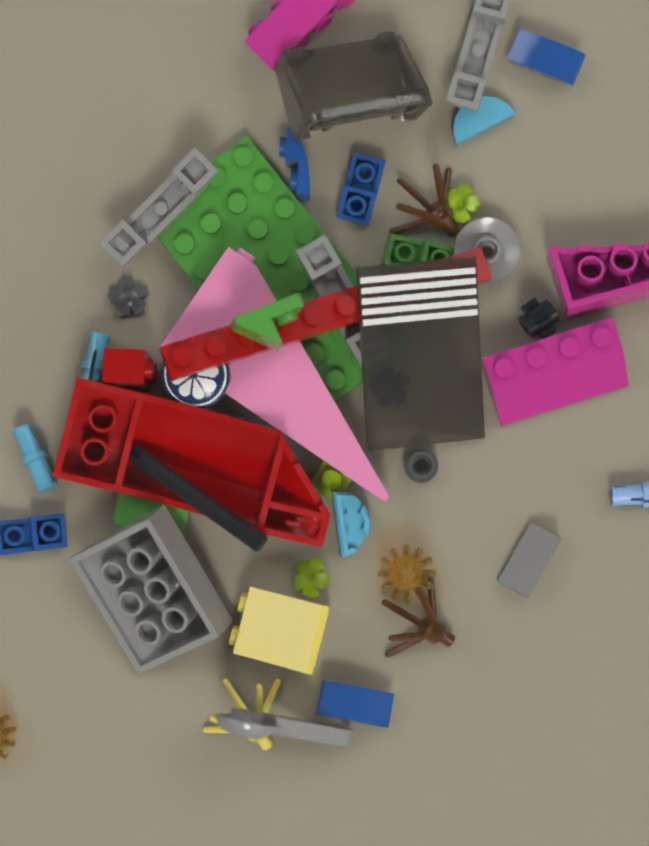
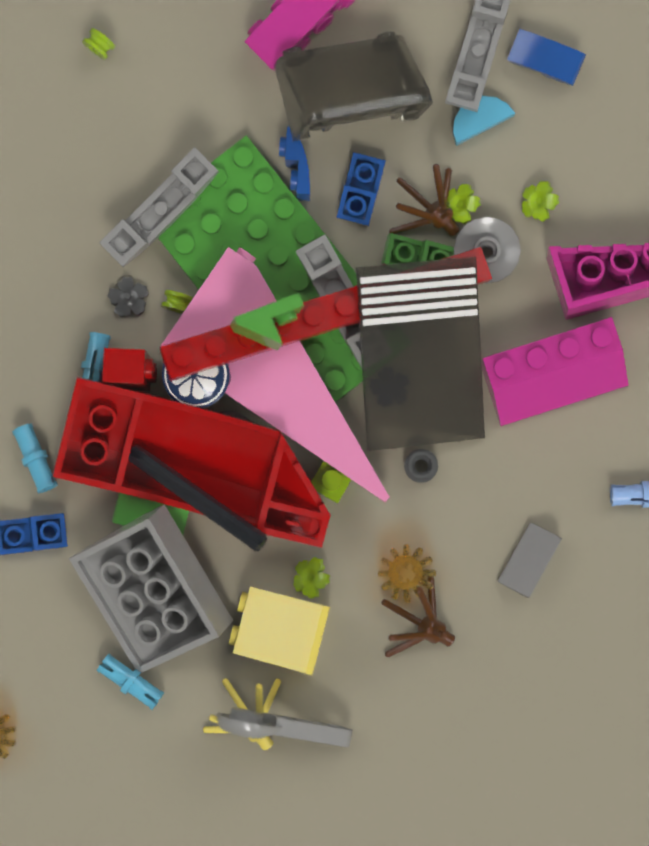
blue slope [316,681,394,728] -> none
medium azure tile [331,490,370,558] -> none
black gear [518,297,560,339] -> none
none -> lime bush [82,28,116,60]
none -> medium azure pin [97,653,165,710]
none -> lime bush [161,290,193,314]
none -> lime plant [522,181,560,222]

